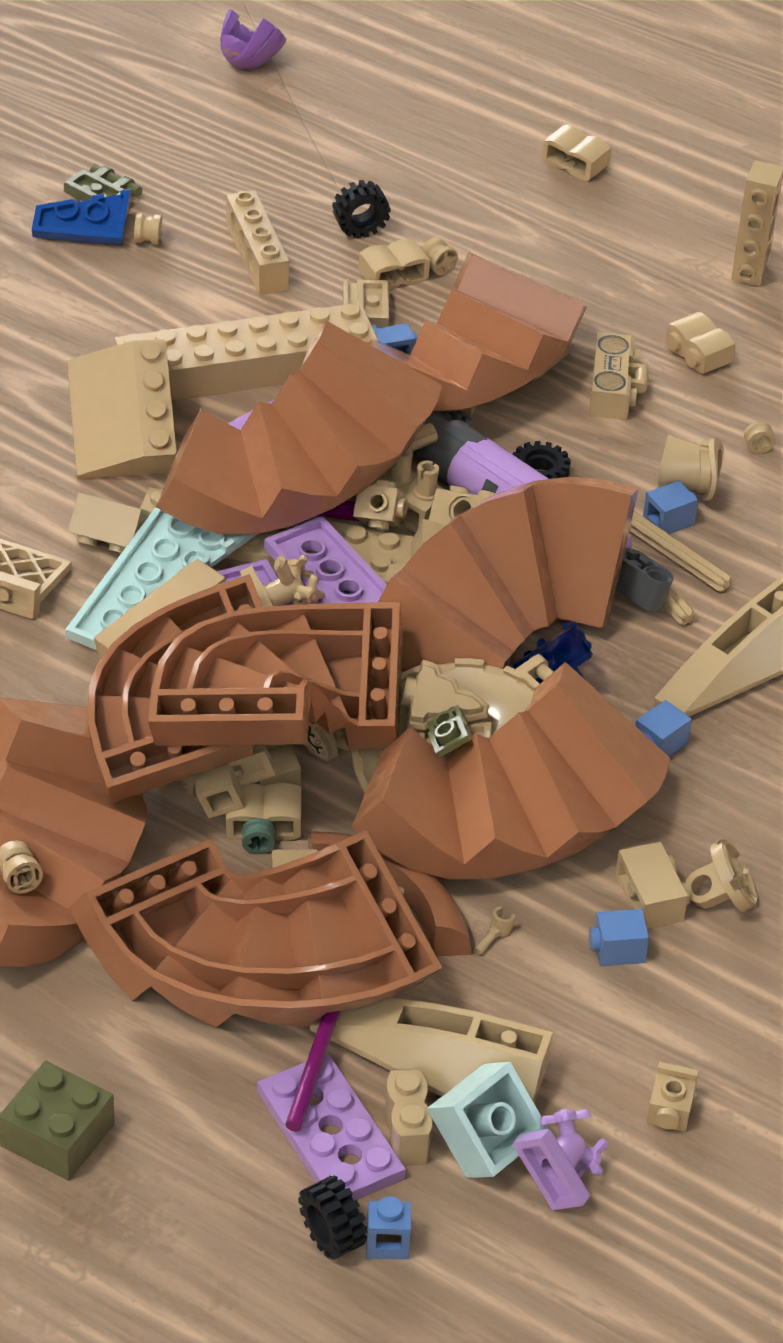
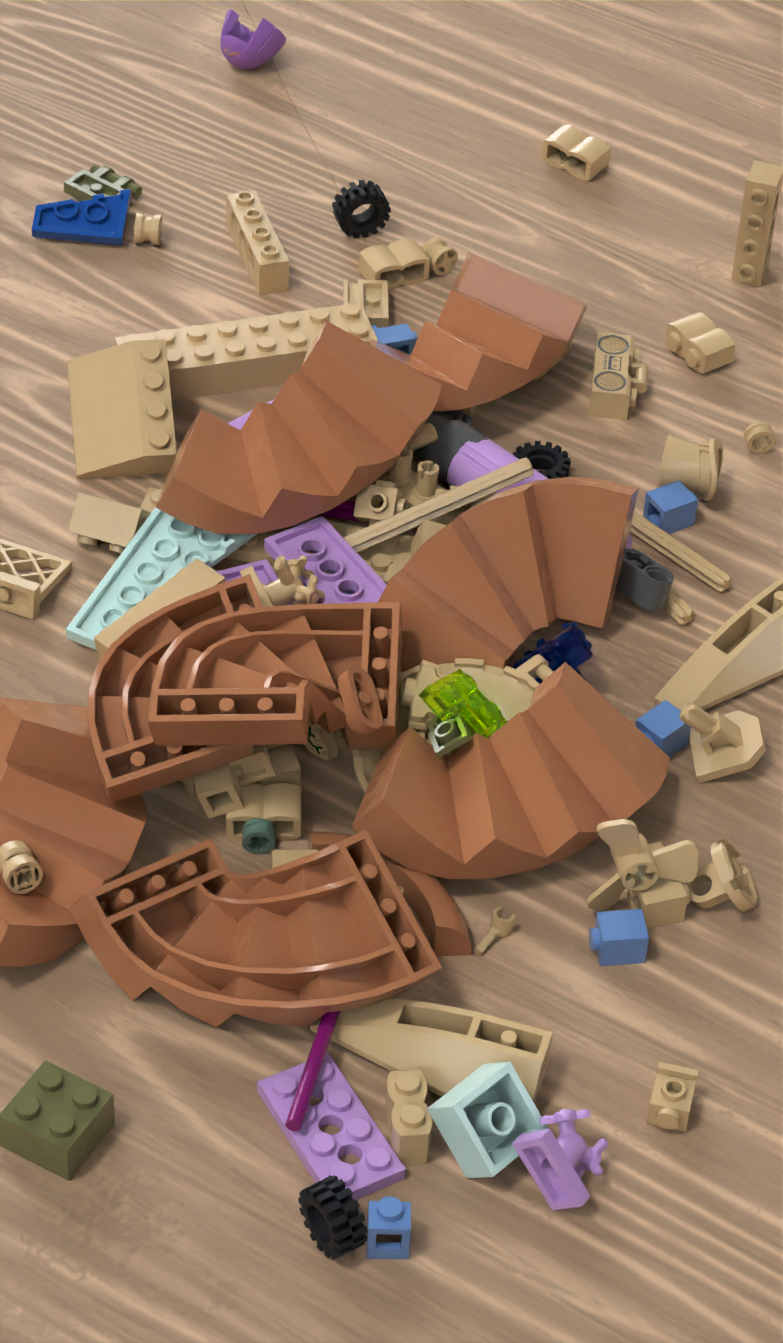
none -> nougat plate [338,666,383,736]
none -> tan axle [344,457,534,553]
none -> clear neon green plate [419,669,508,738]
none -> tan piece [586,819,699,910]
none -> tan piece [679,703,766,784]

